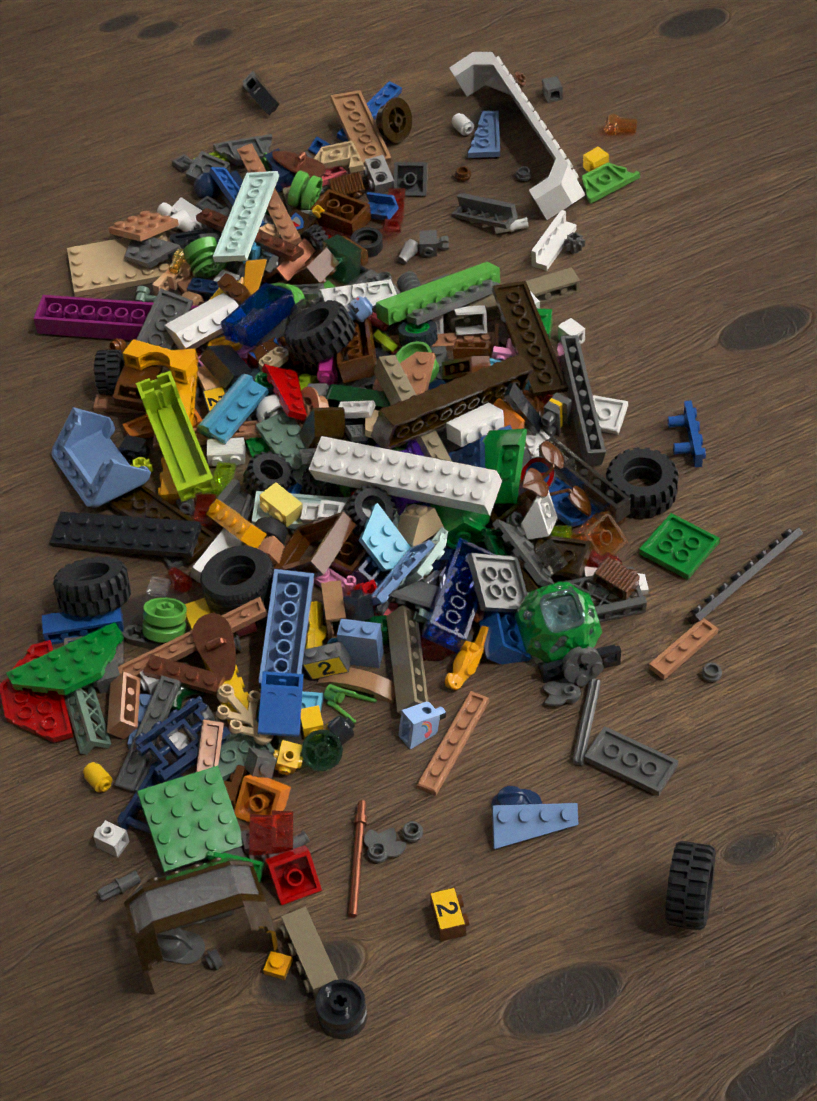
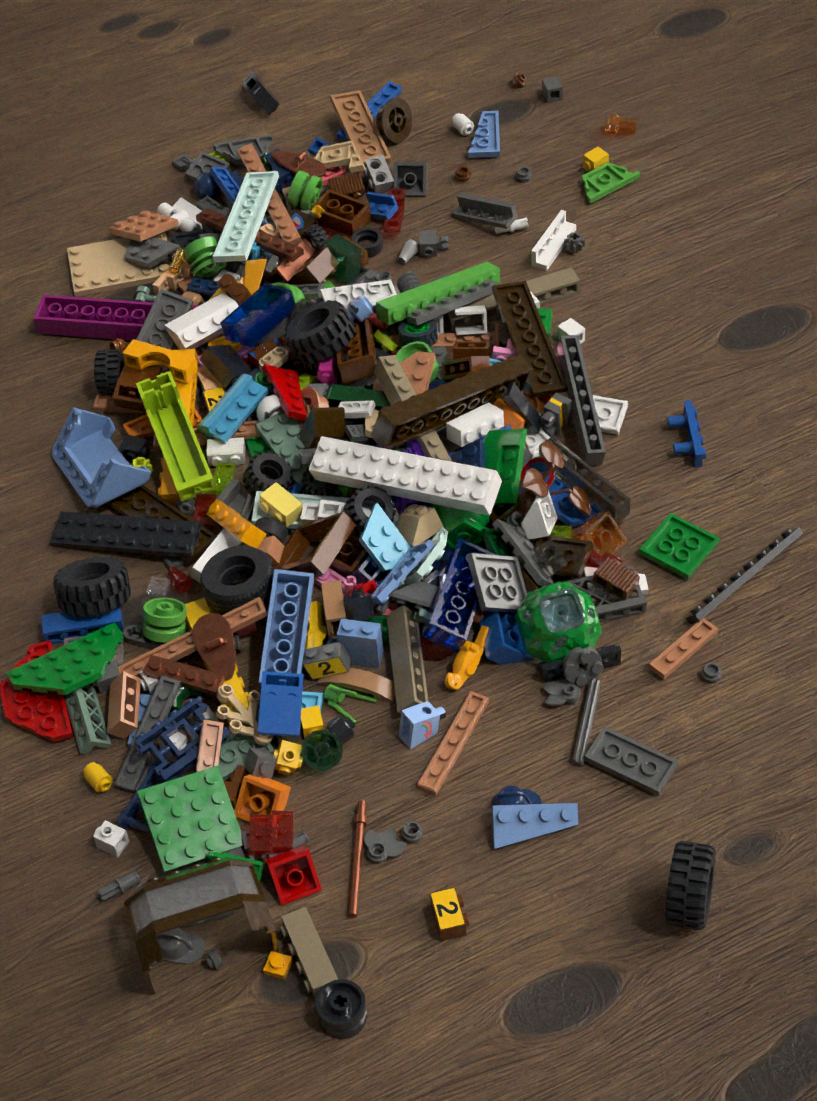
white arch [449,52,585,220] -> none
black tyre [606,447,678,519] -> none

